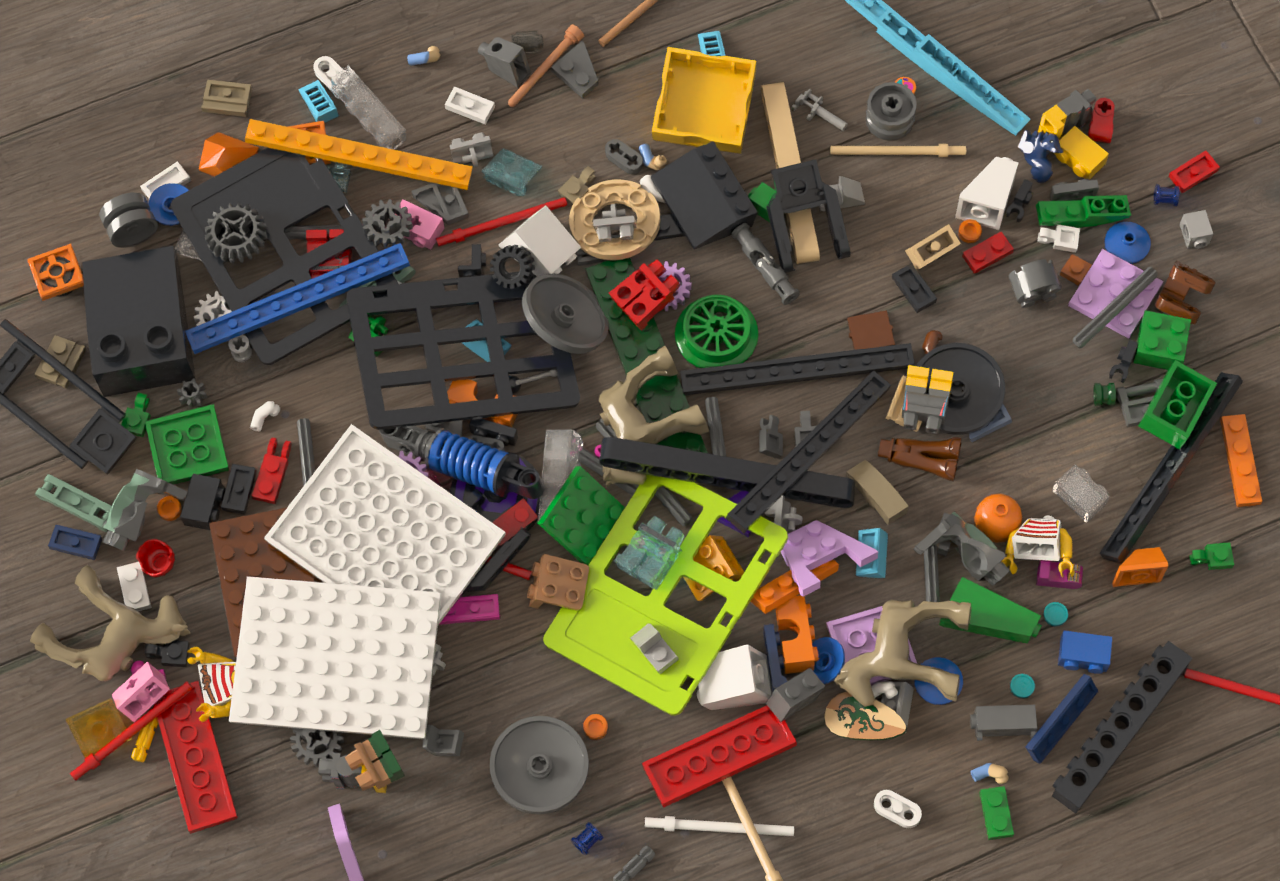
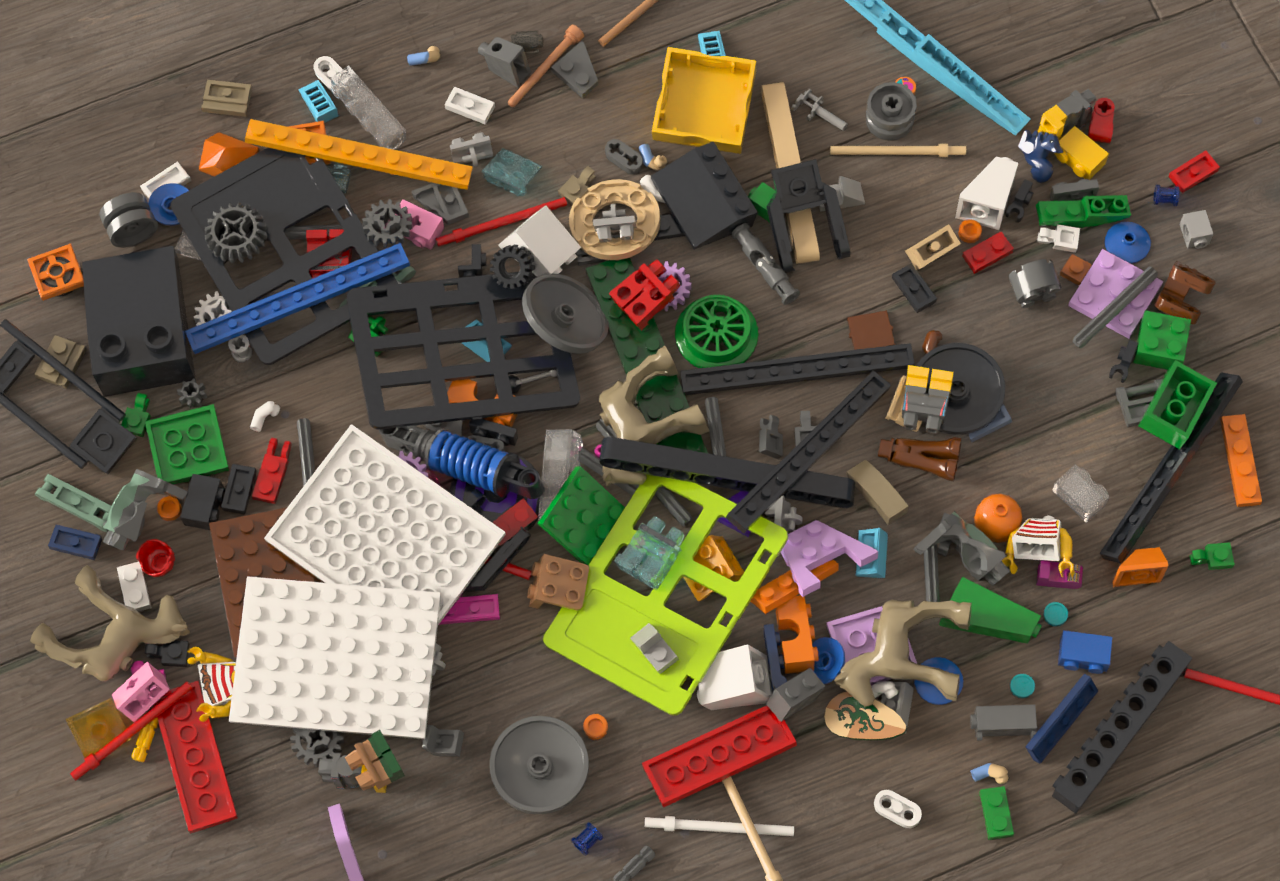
dark green wheel [1093,383,1116,406] -> none

